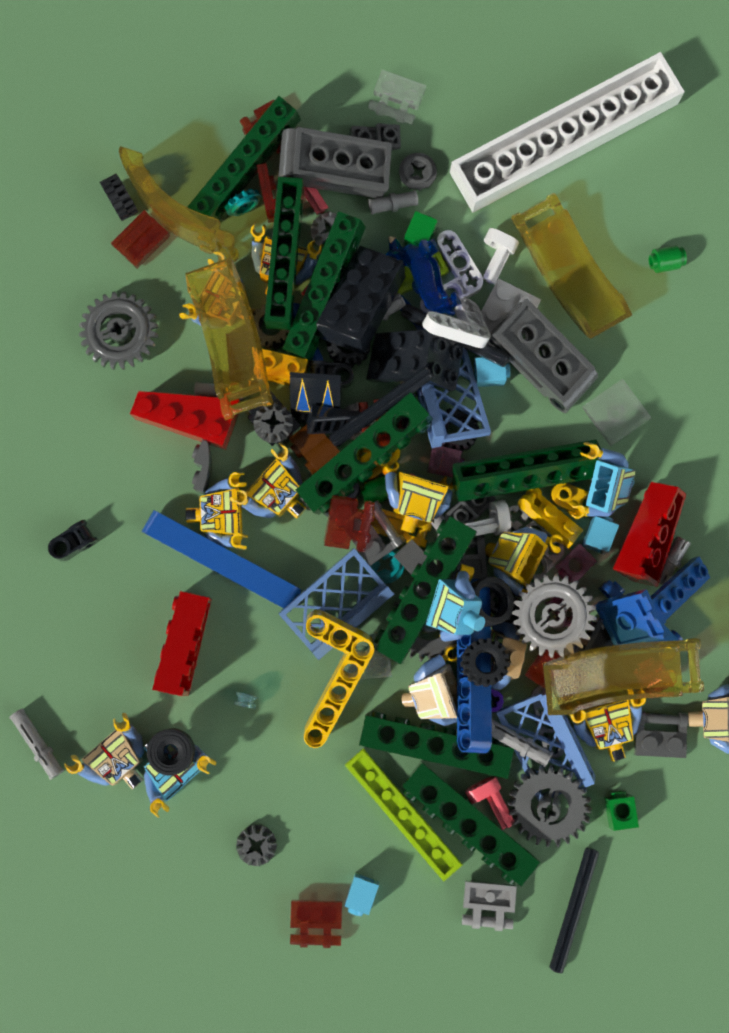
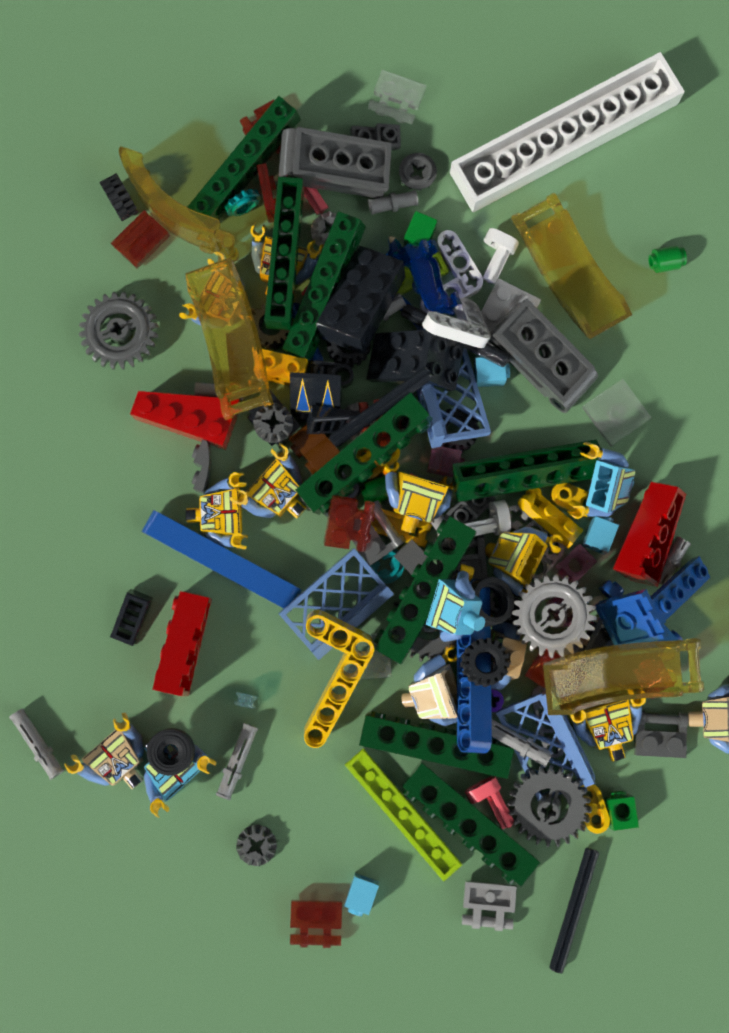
black piece [48,519,99,561] -> none
none -> black slope [110,589,153,646]
none -> light grey pin [216,723,258,800]
none -> yellow plate [581,784,610,834]

